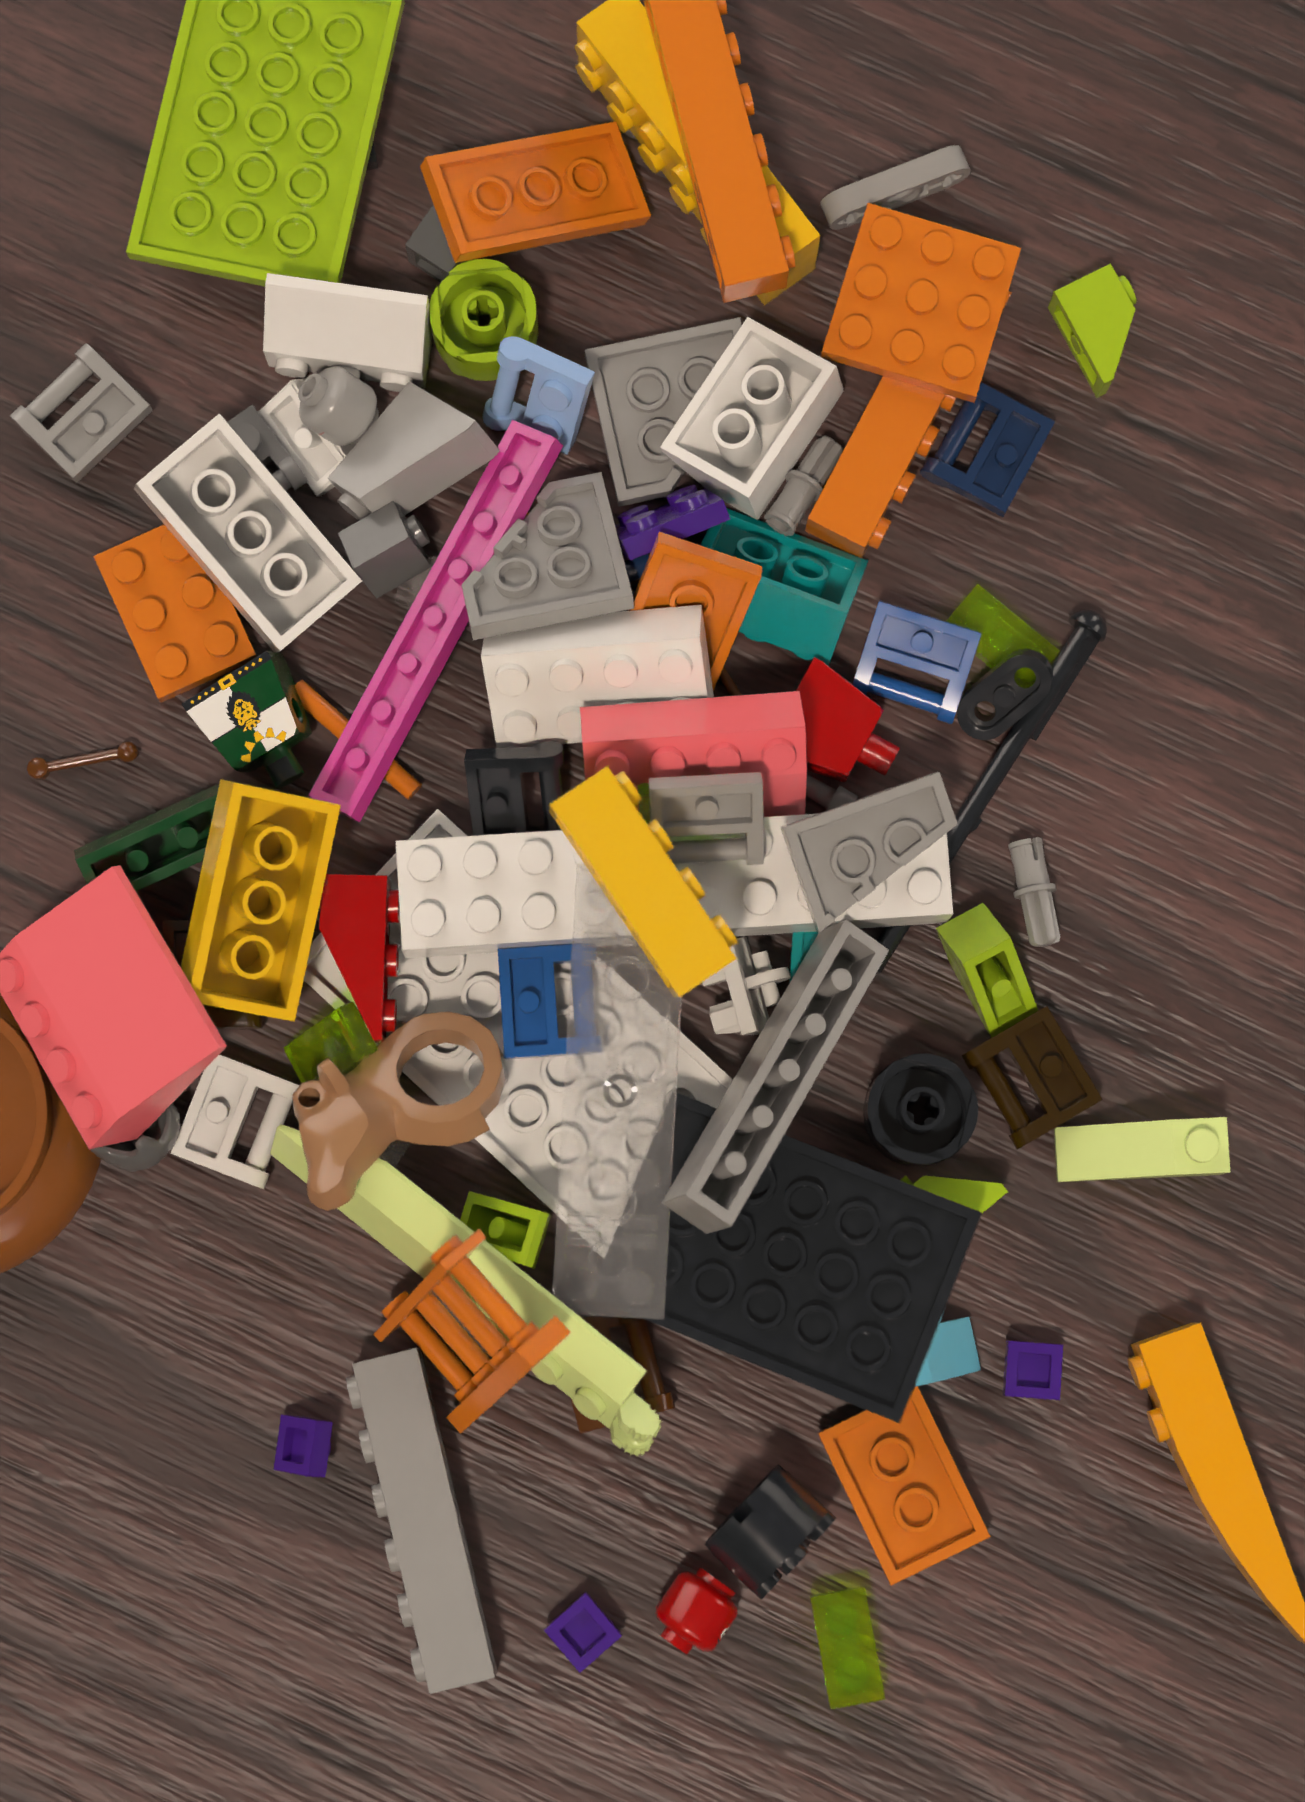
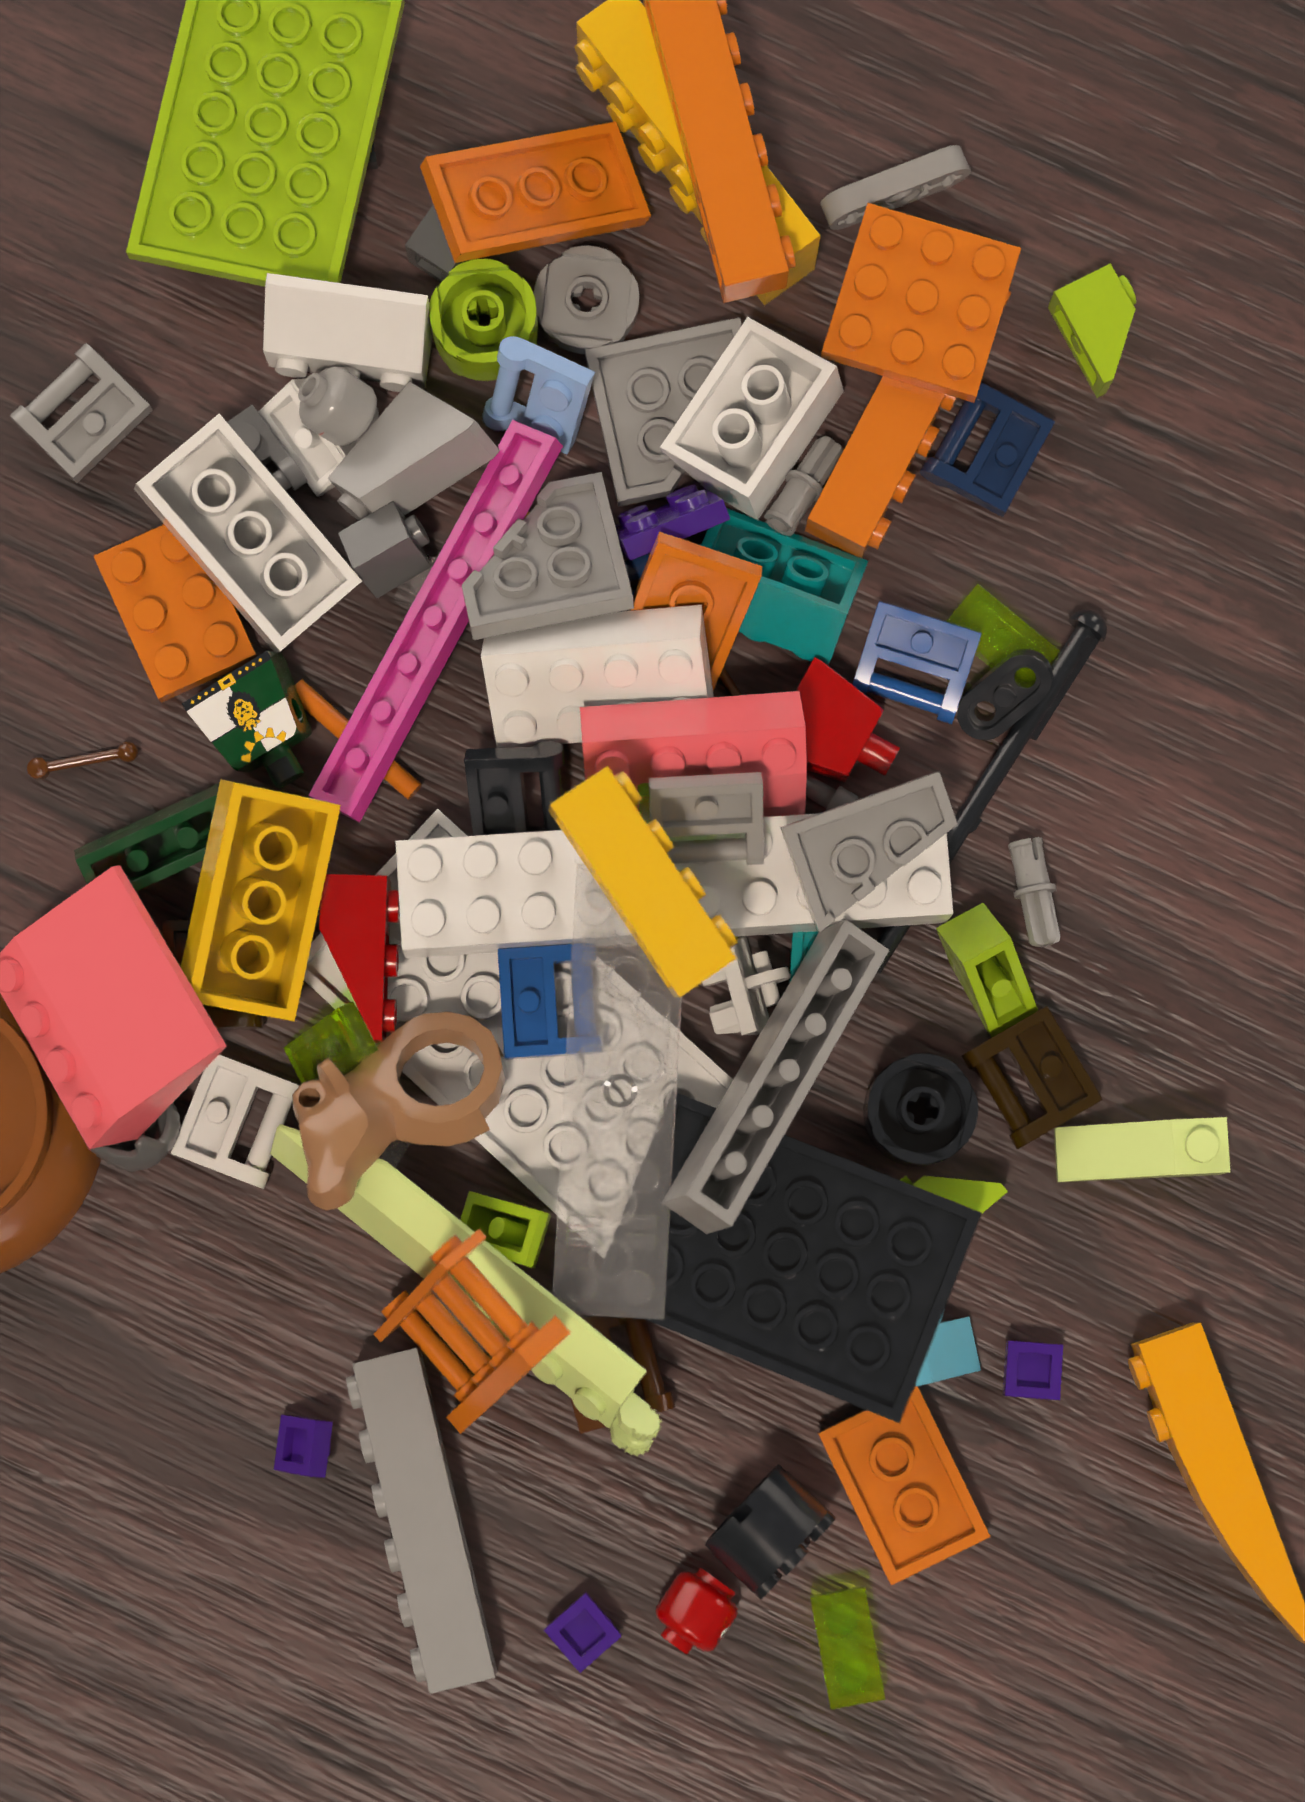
none -> light grey plate [534,246,639,354]

